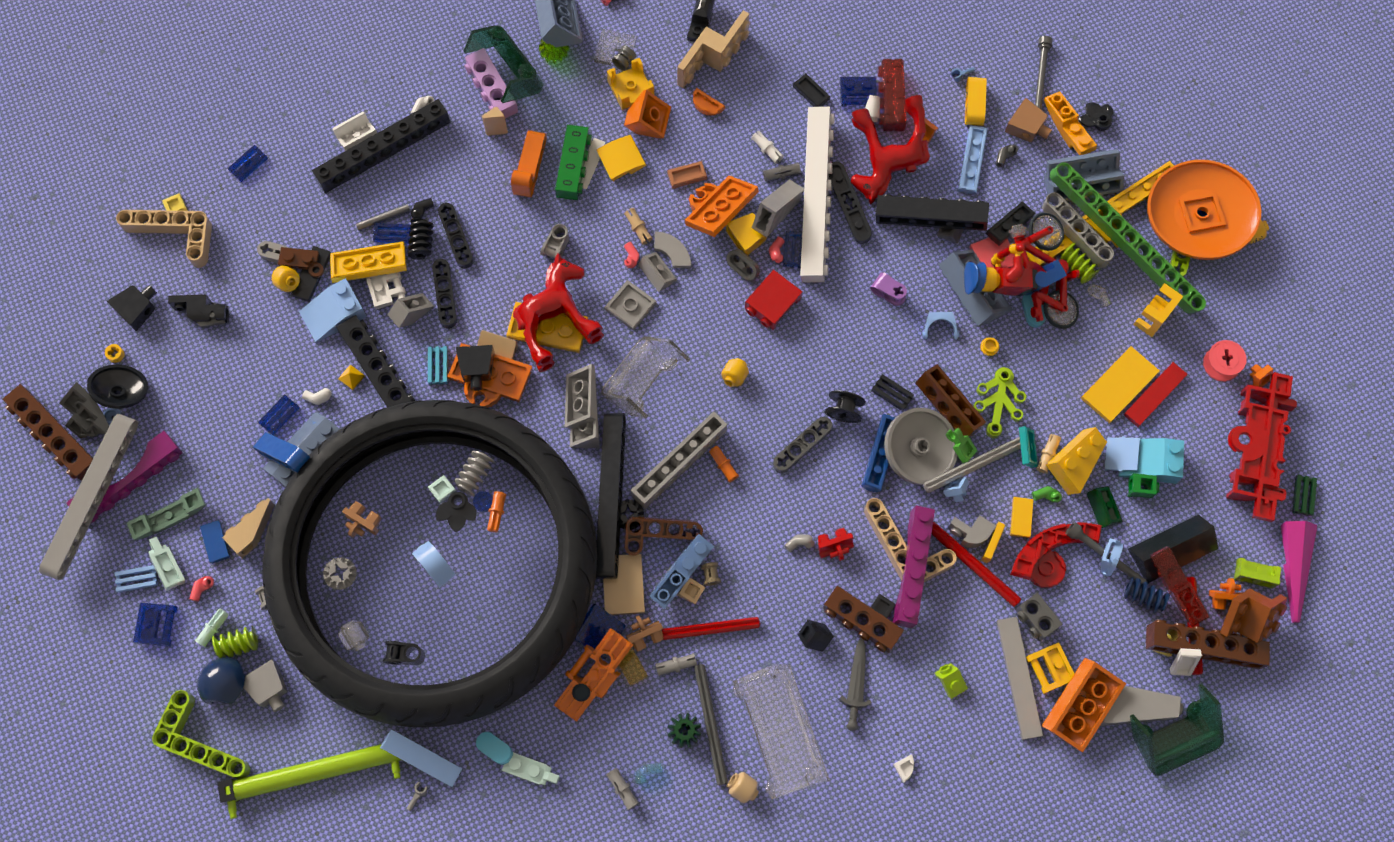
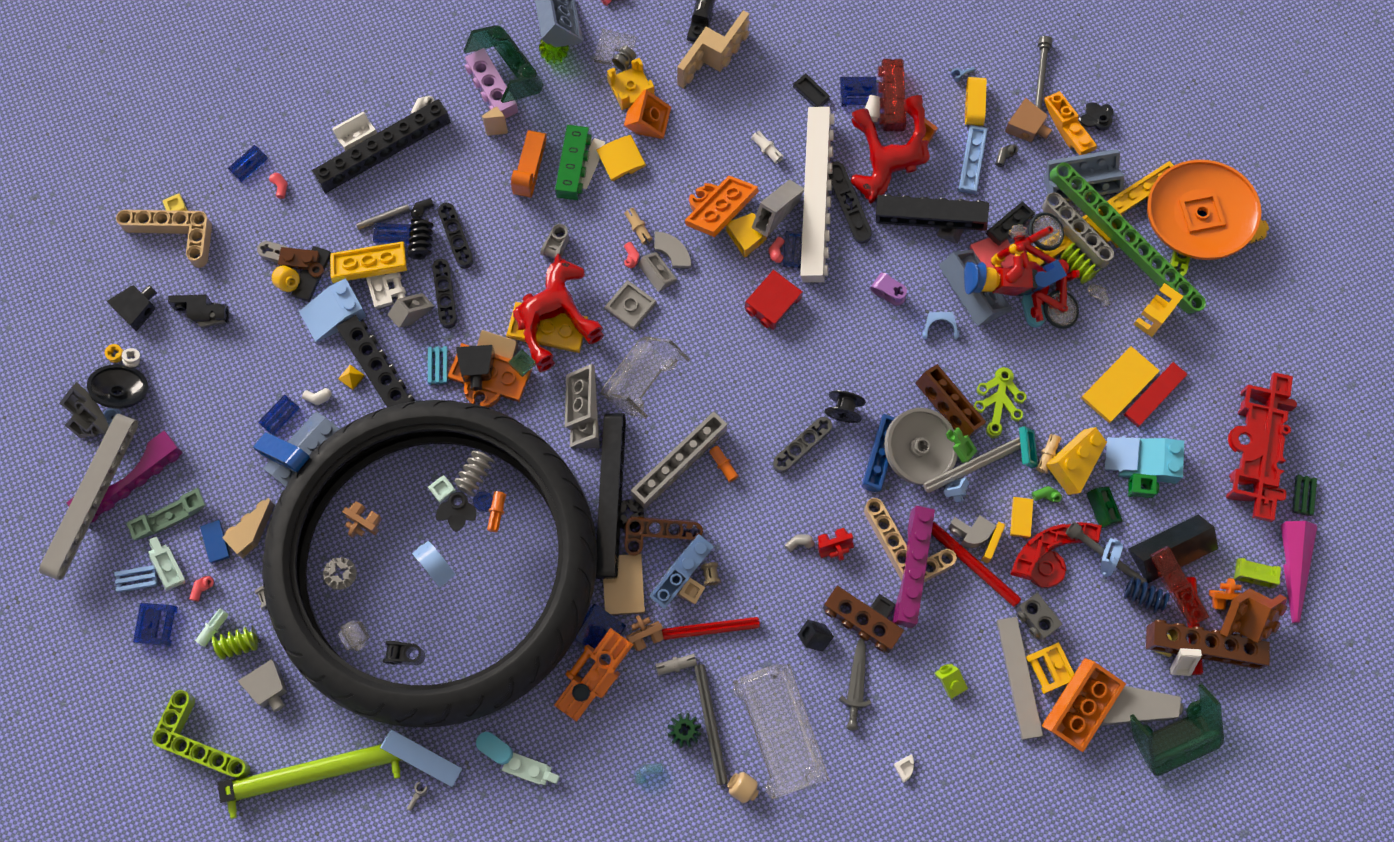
reddish brown brick [2,384,93,481] -> none
dark blue cylinder [197,657,245,704] -> none
light grey pin [606,768,639,810] -> none
clear yellow tile [619,648,648,687] -> none
nougat tile [667,161,707,189] -> none
orange plate [693,88,725,115] -> none
yellow head [721,358,749,387] -> none
dark grey plate [726,249,760,281] -> none
flat silver pin [763,162,801,182] -> none
black tile [871,374,914,412] -> none
yellow plate [980,338,999,356] -> none
coral piece [1203,340,1246,382] -> none
orange tile [1250,364,1273,387] -> none
none -> white bush [122,348,140,367]
none -> coral arm [269,173,288,199]
none -> clear green tile [508,349,536,377]

